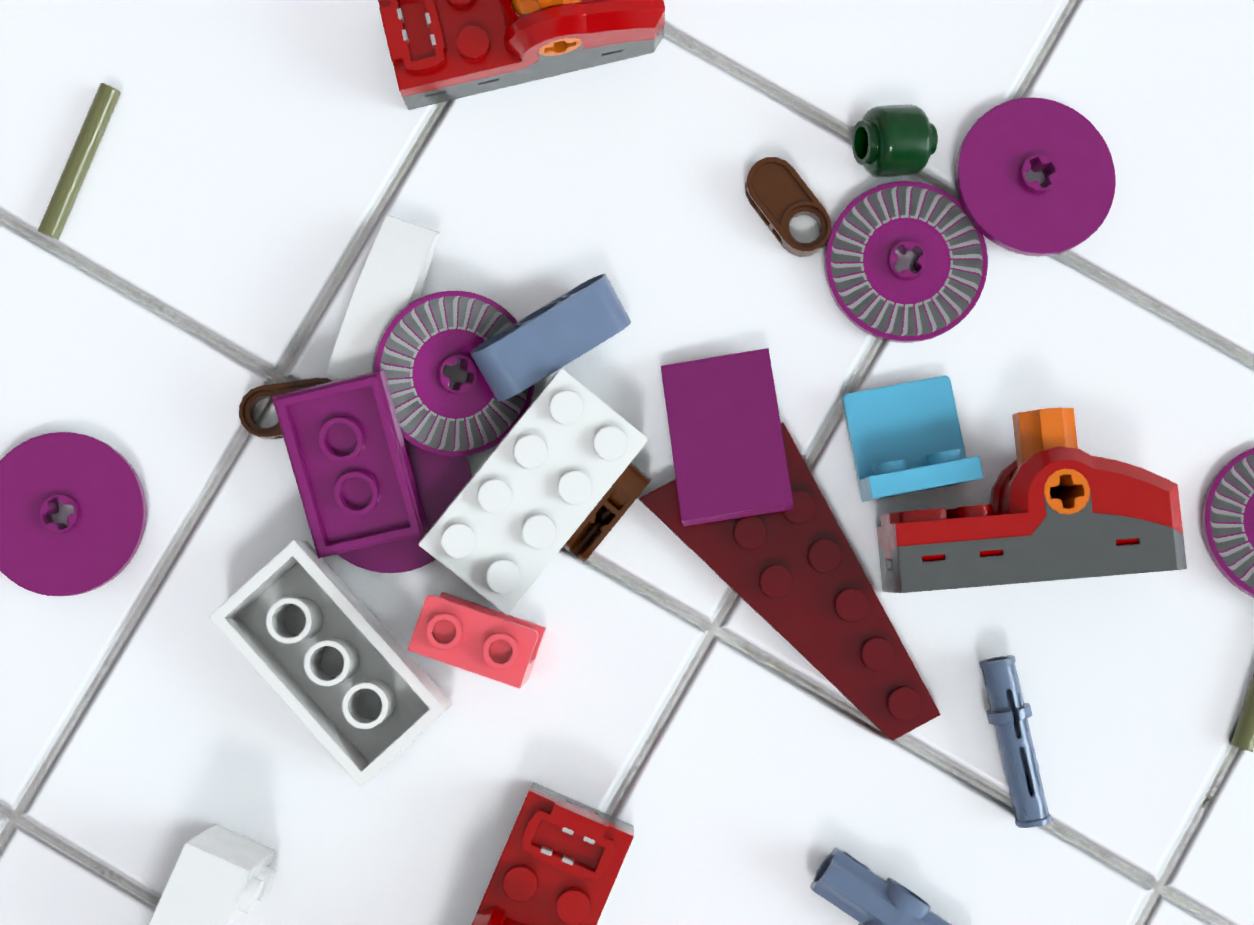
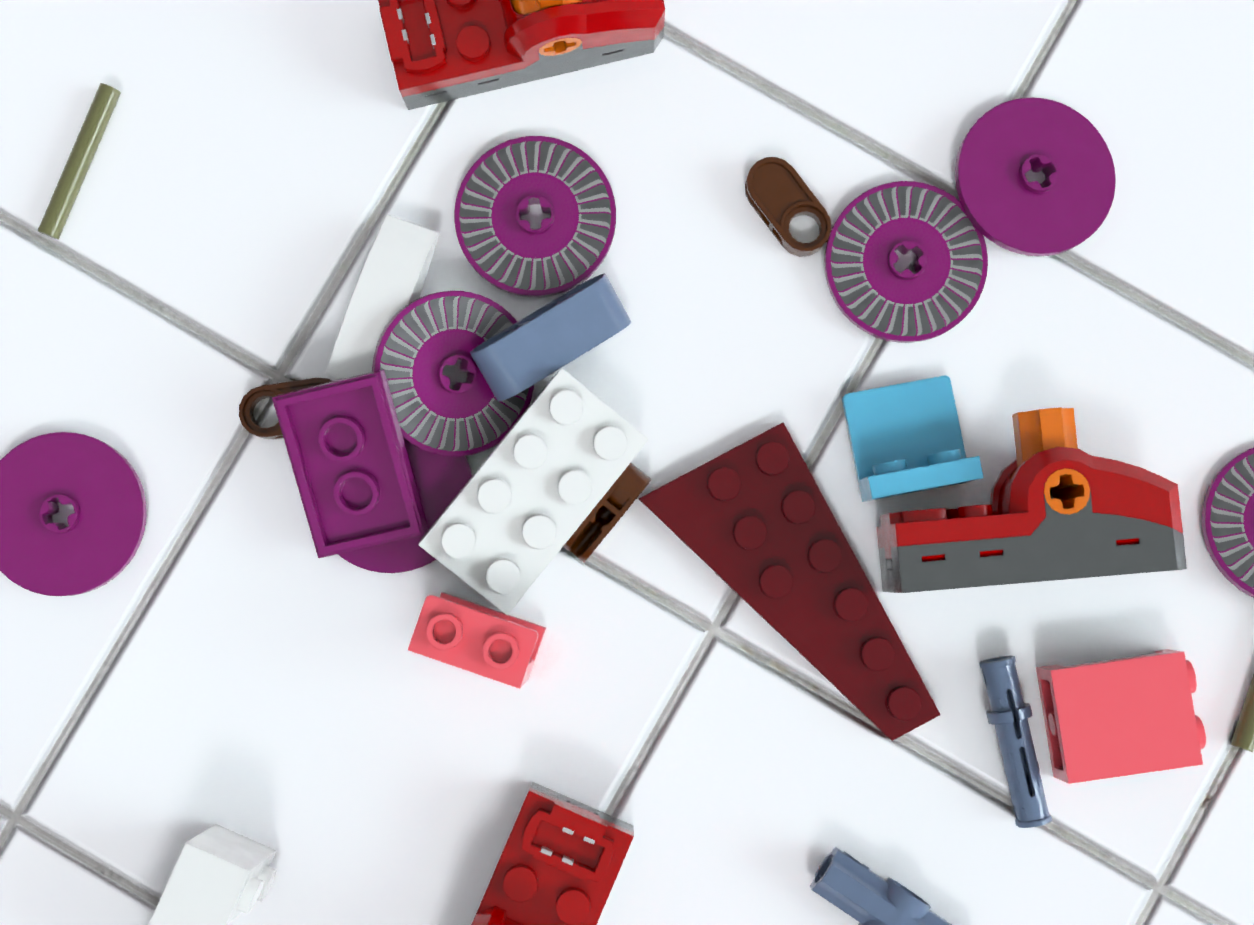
white brick [208,540,453,788] -> none
magenta tile [661,348,794,526] -> none
dark green head [852,104,938,178] -> none
none -> piece [454,136,616,297]
none -> coral panel [1036,649,1206,784]

